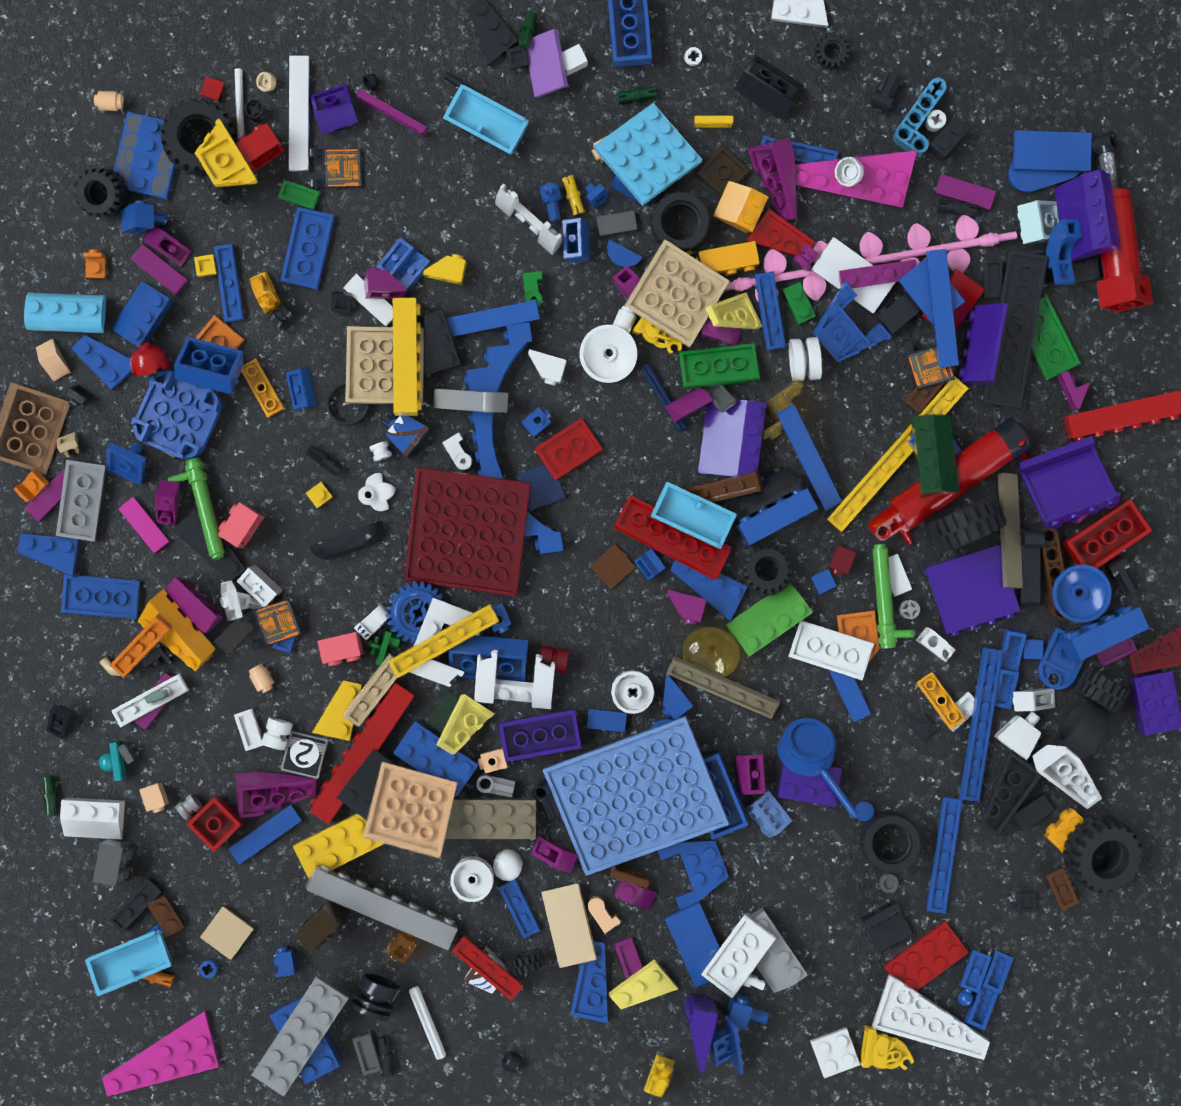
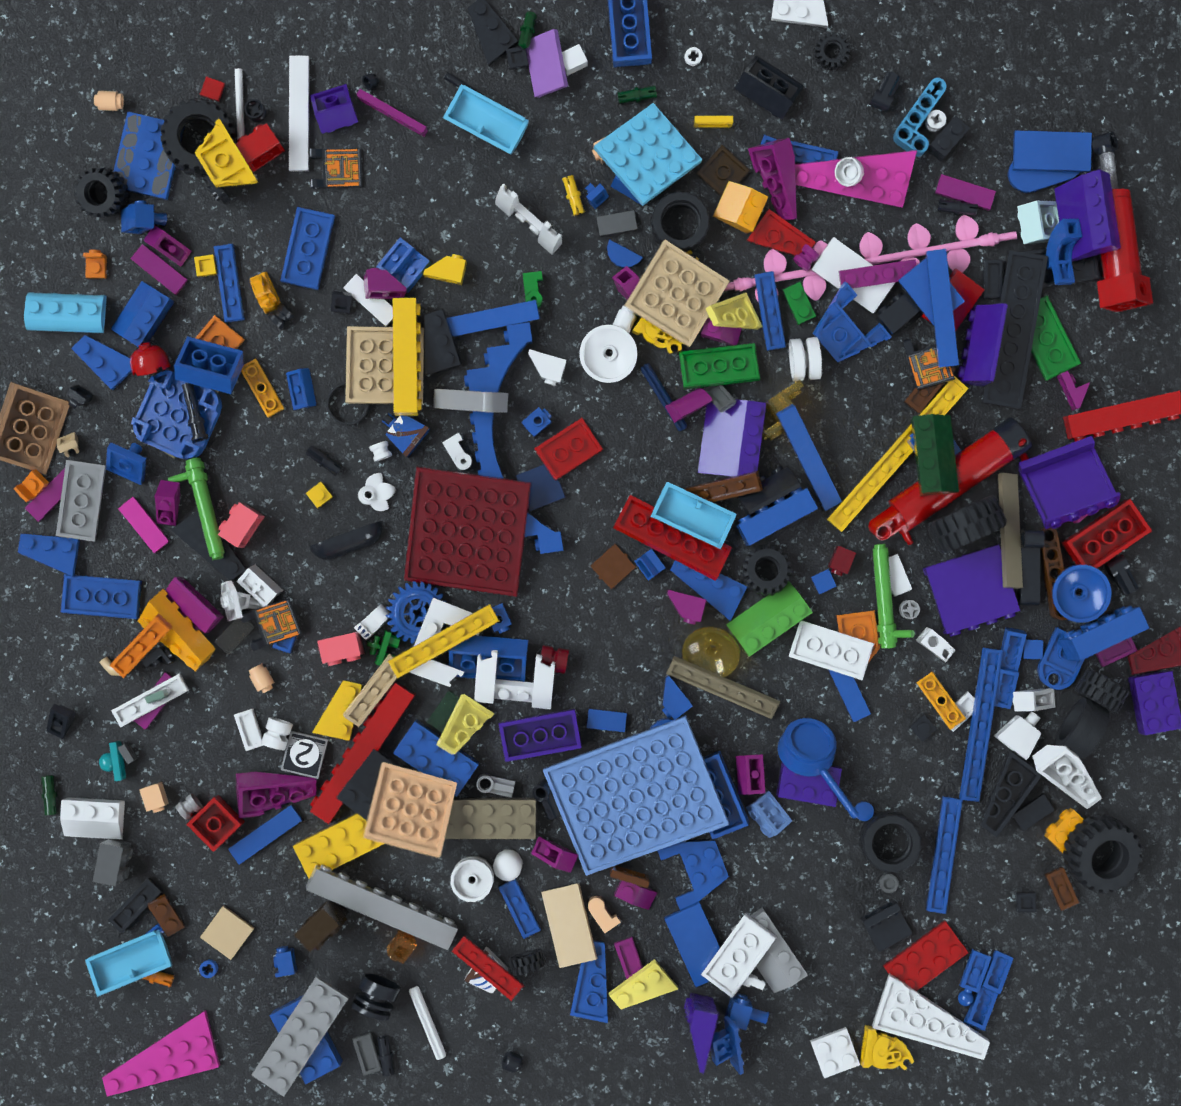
light nougat slope [36,339,71,381] -> none
tan tile [256,72,276,92] -> none
green tile [278,180,321,211] -> none
light nougat brick [478,748,508,773] -> none
blue axle [540,182,561,222] -> none
blue brick [562,218,590,263] -> none
white wheel [611,670,654,714] -> none
yellow piece [644,1054,675,1097] -> none
light orange brick [698,241,759,276] -> none
none -> black pin [181,383,209,442]

